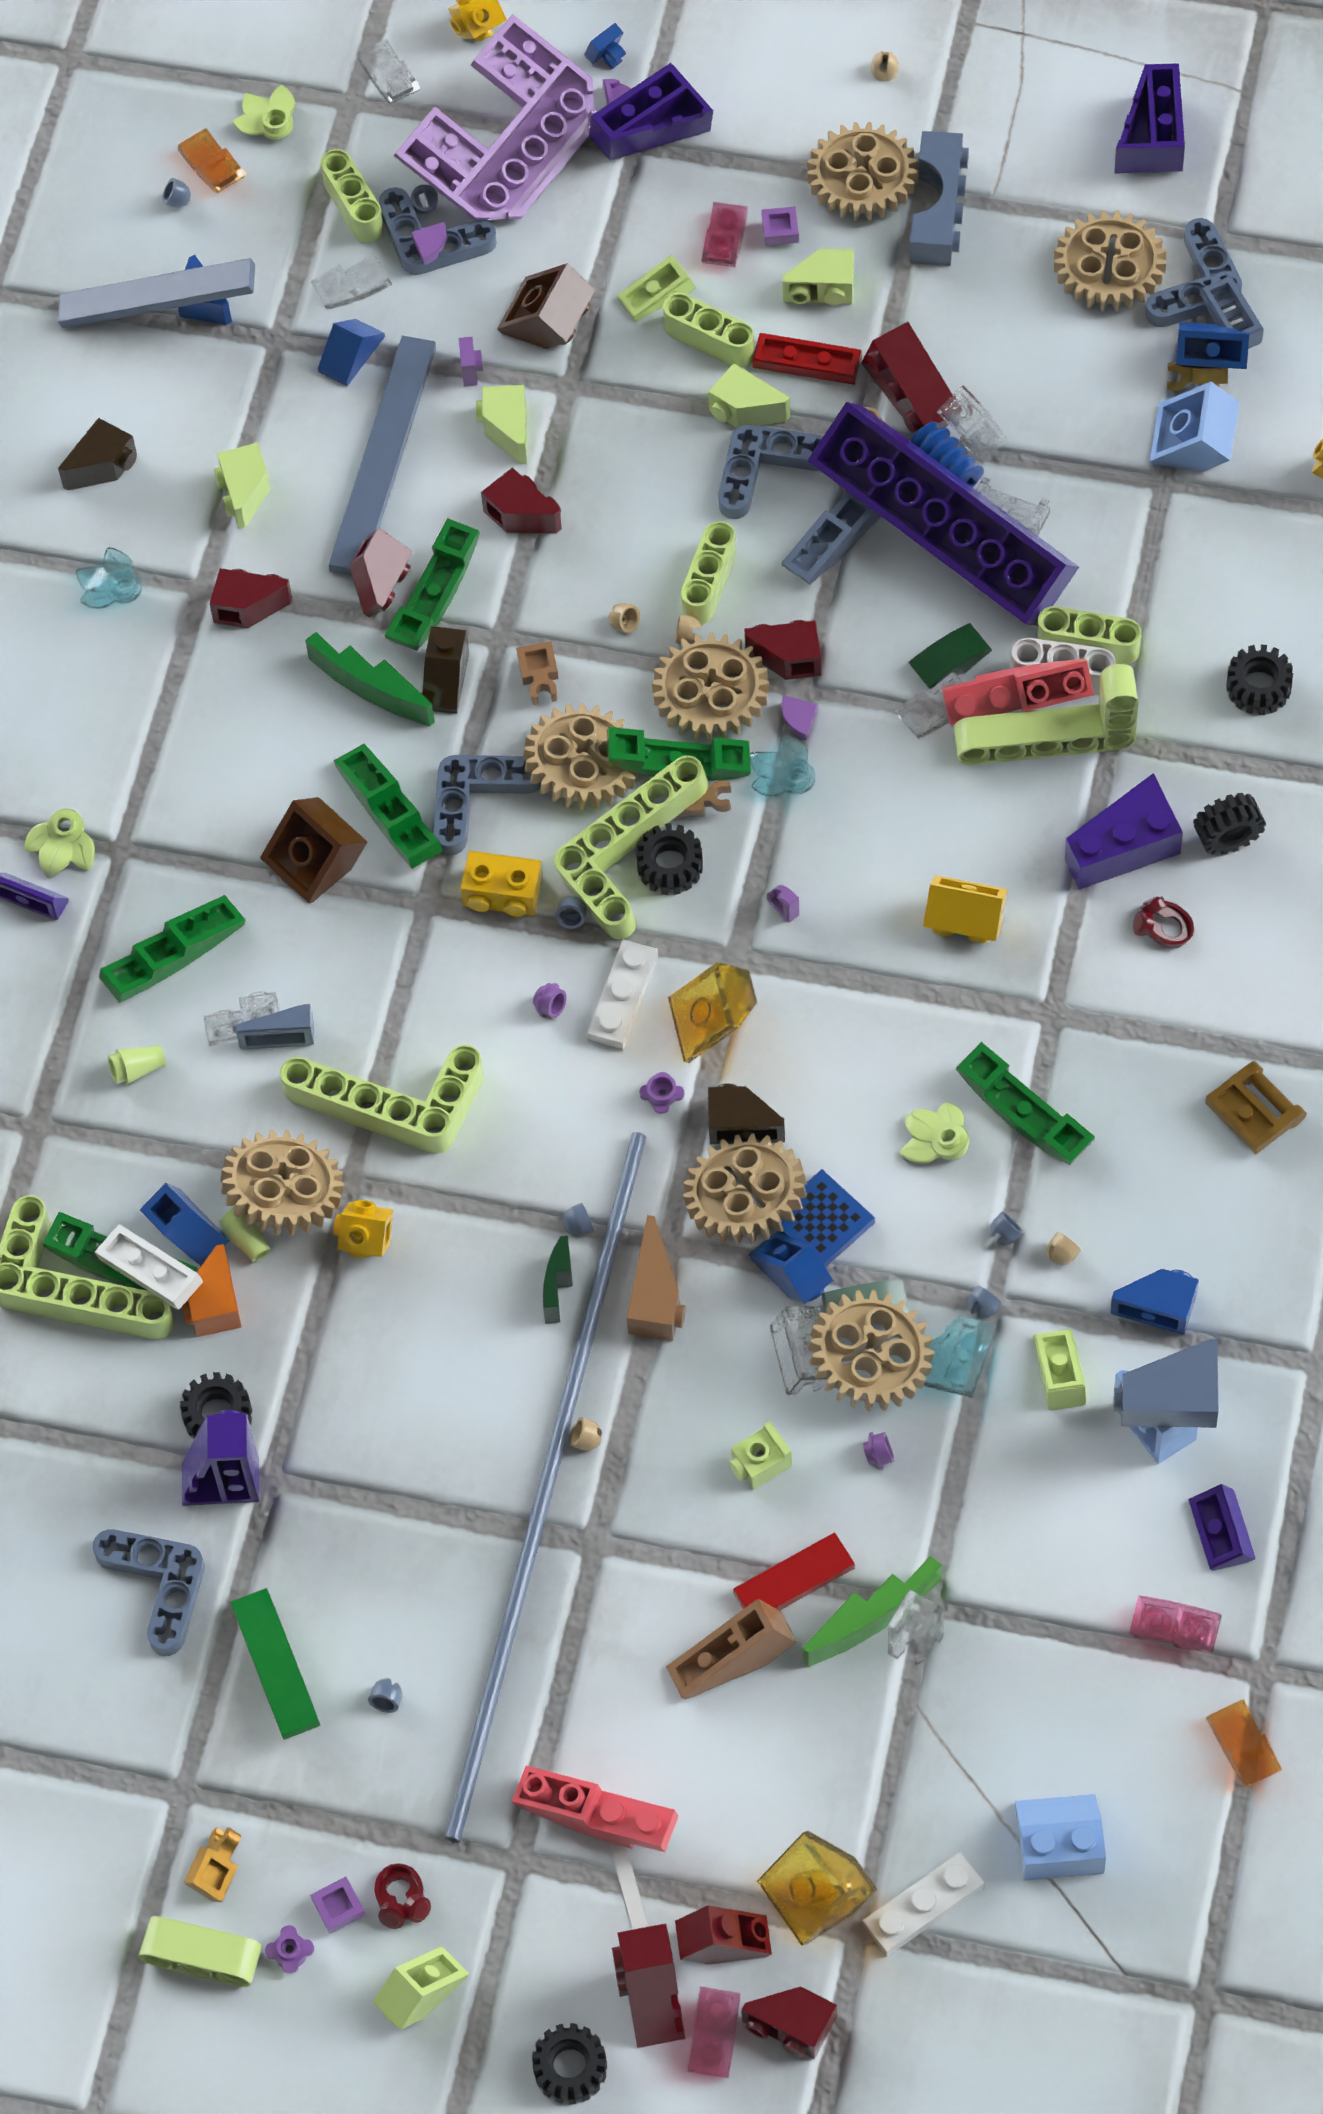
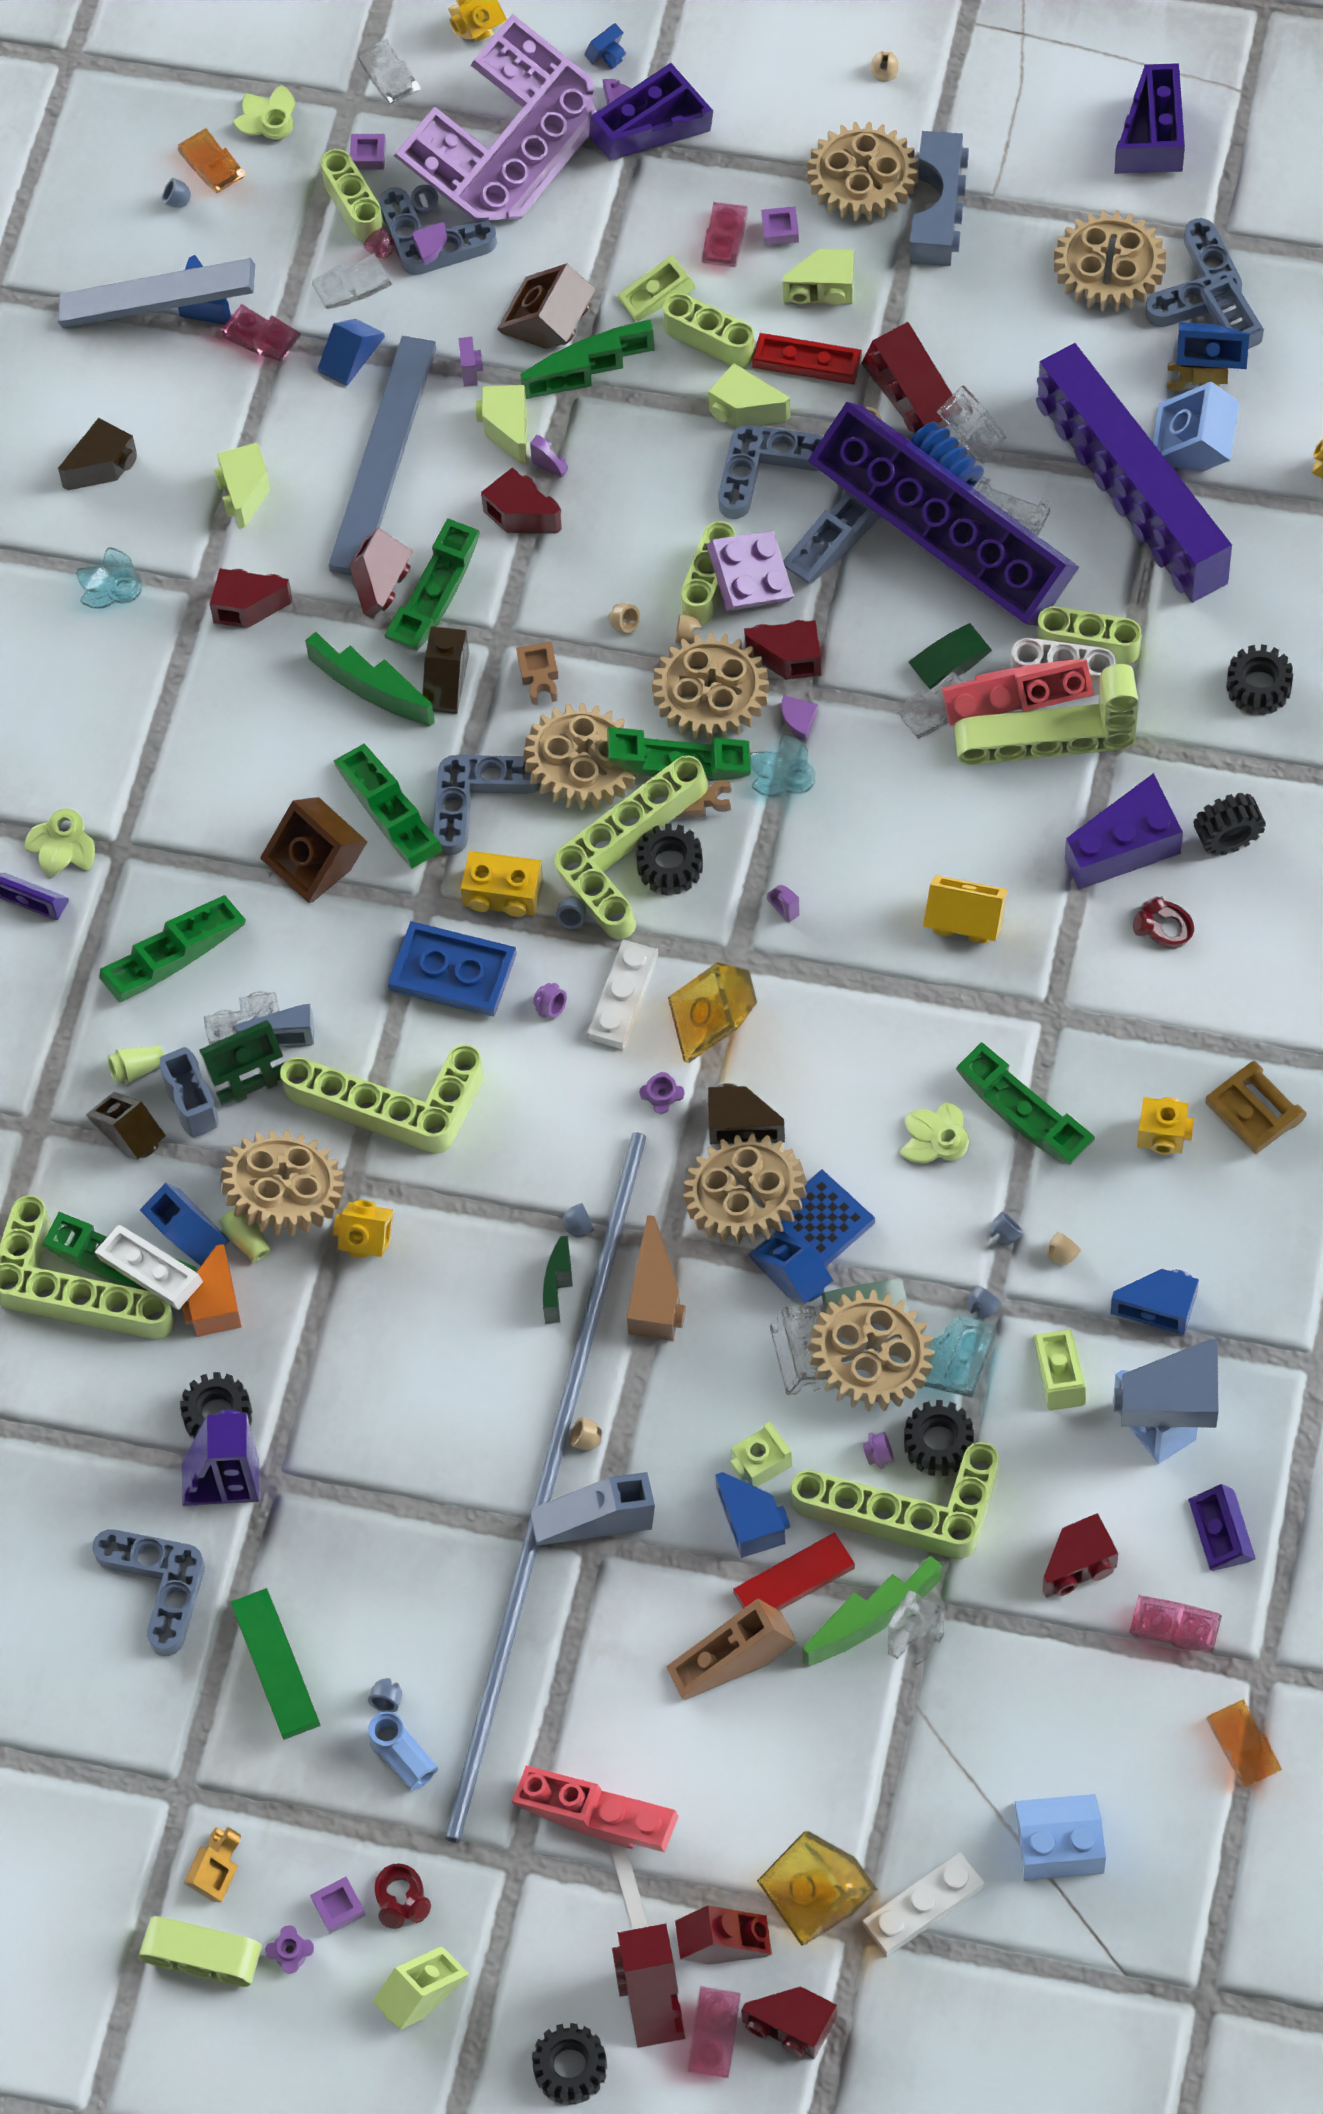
none -> dark brown slope [86,1091,166,1160]
none -> sand blue brick [160,1047,218,1138]
none -> dark green plate [199,1020,284,1106]
none -> clear pink slope [221,304,301,361]
none -> medium lavender plate [350,134,386,170]
none -> clear pink hinge [364,228,394,258]
none -> light blue piece [368,1712,438,1792]
none -> blue plate [388,921,517,1017]
none -> green slope [520,319,655,399]
none -> medium lavender tile [530,434,568,478]
none -> sand blue slope [530,1472,655,1546]
none -> plate [707,530,794,611]
none -> blue slope [715,1472,790,1558]
none -> yellowish green beam [791,1442,999,1559]
none -> black tyre [904,1400,974,1476]
none -> dark purple brick [1036,343,1232,603]
none -> dark red slope [1042,1513,1118,1598]
none -> yellow brick [1137,1097,1194,1155]

